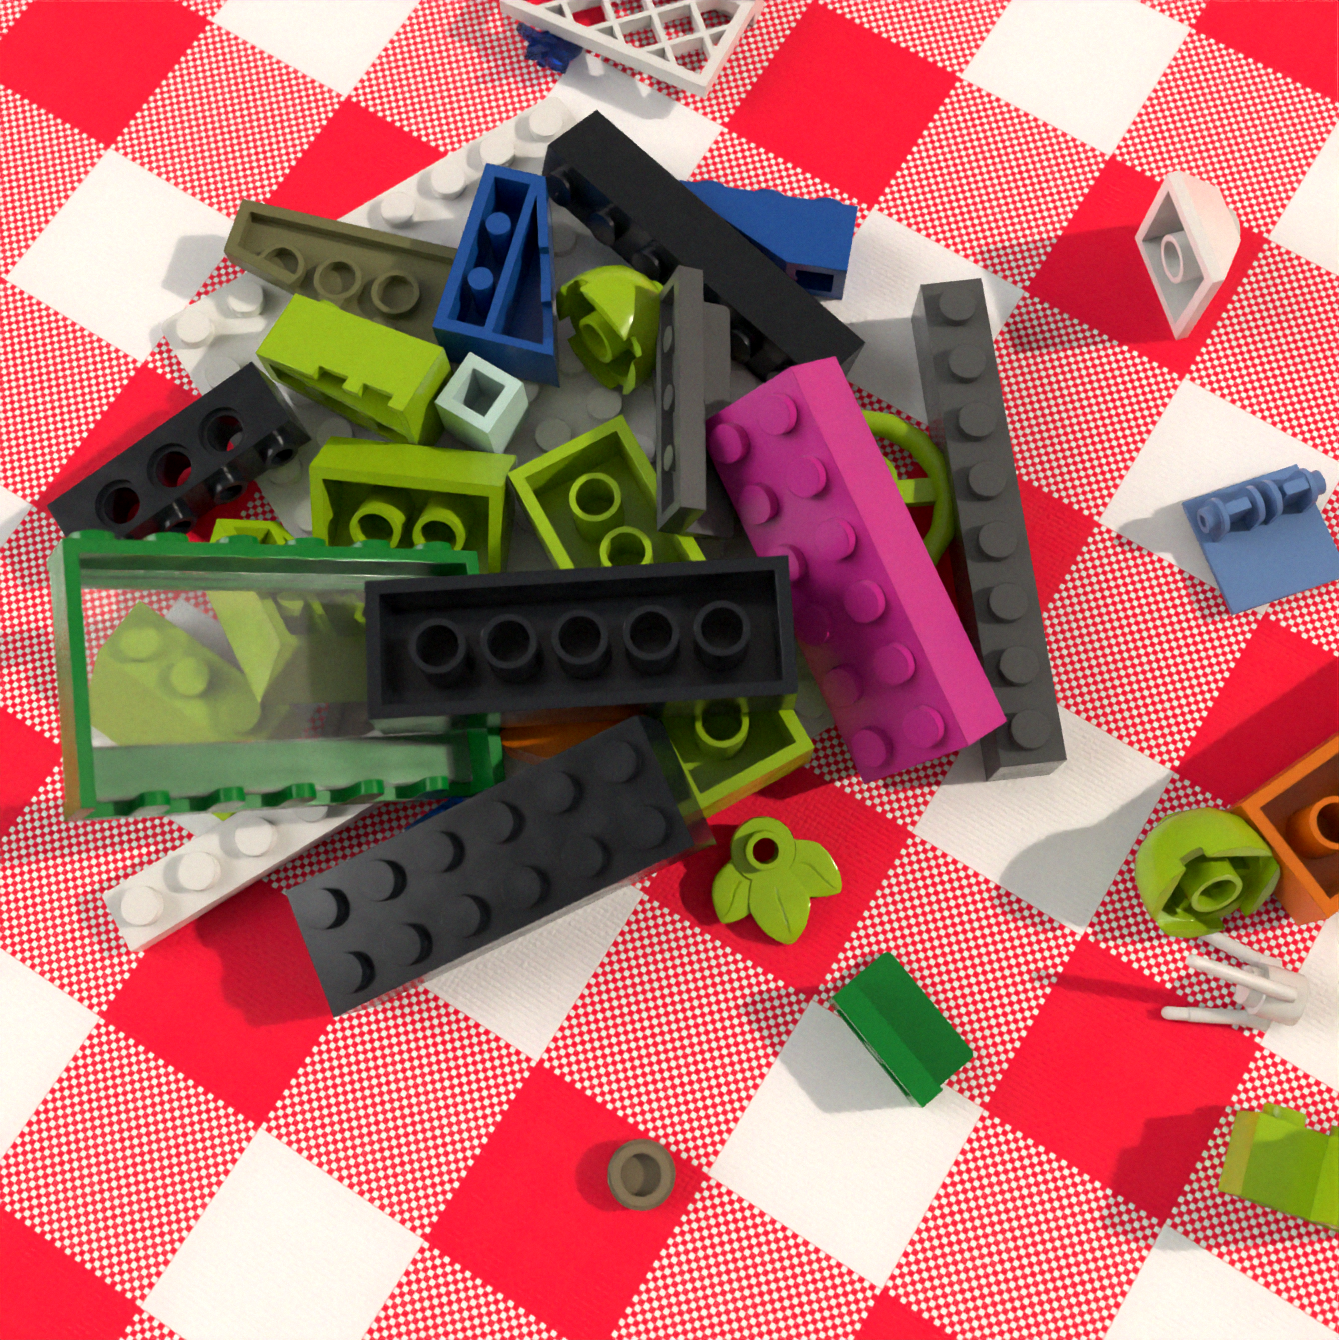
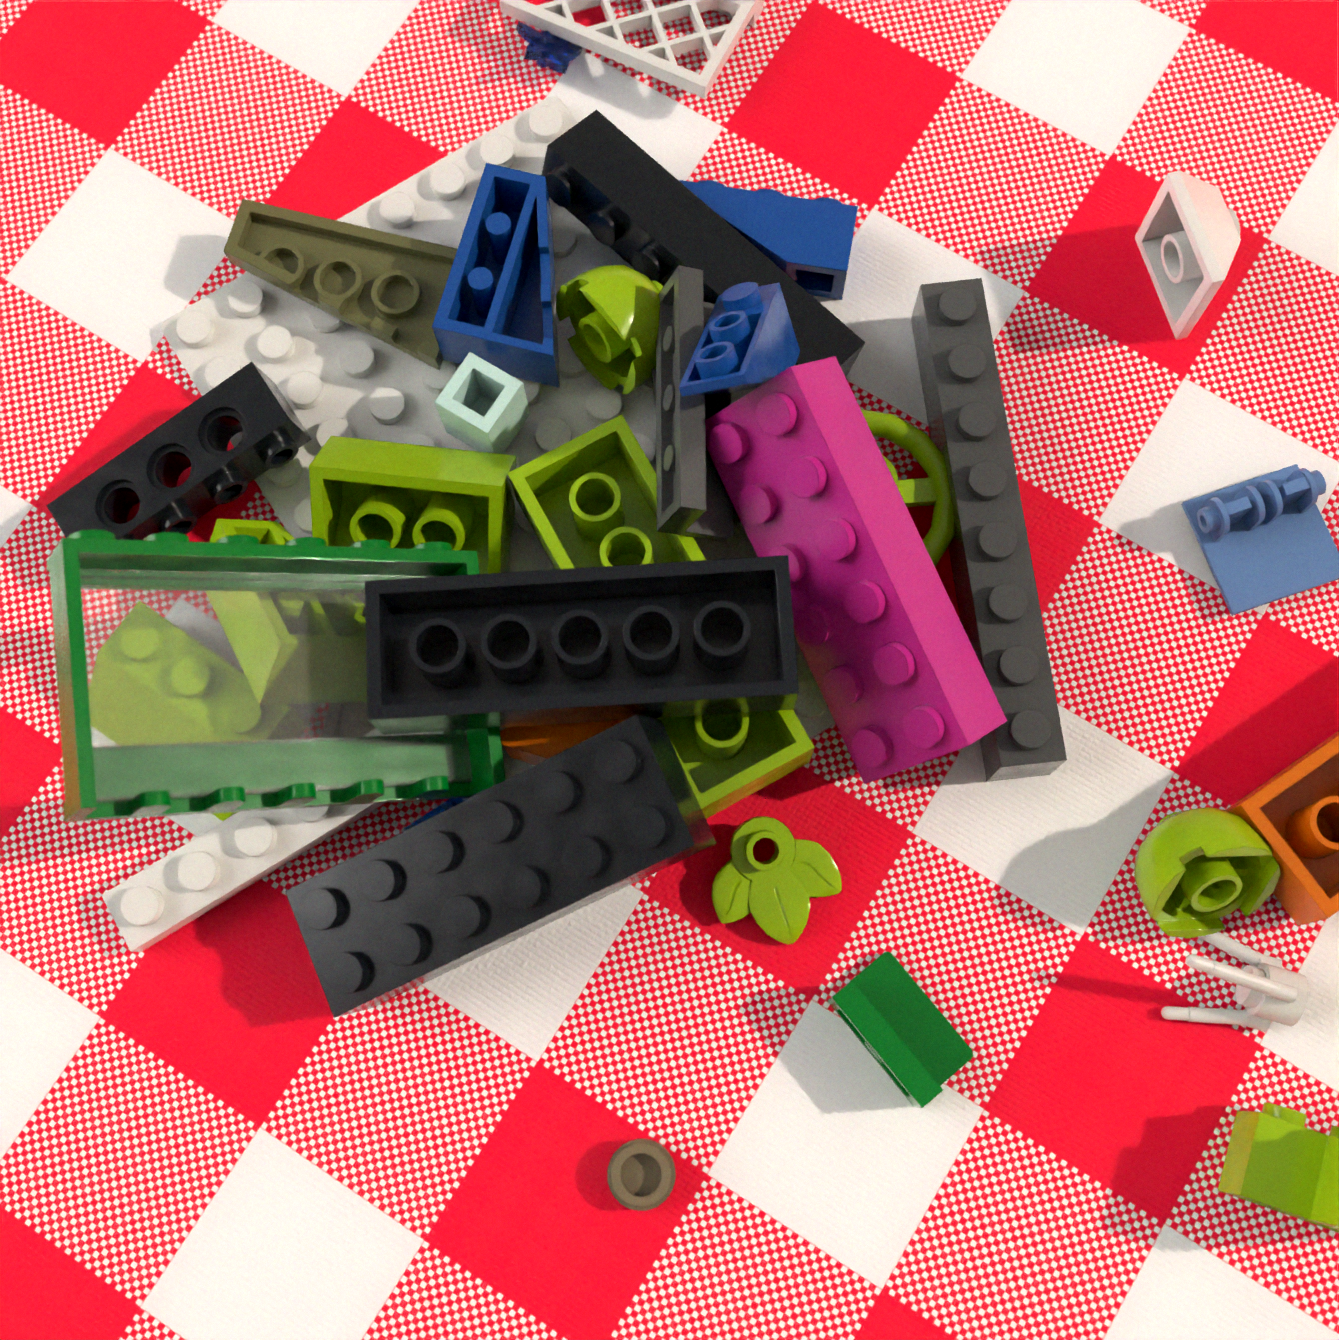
lime wedge [255,293,454,447] -> none
none -> blue slope [679,282,800,397]

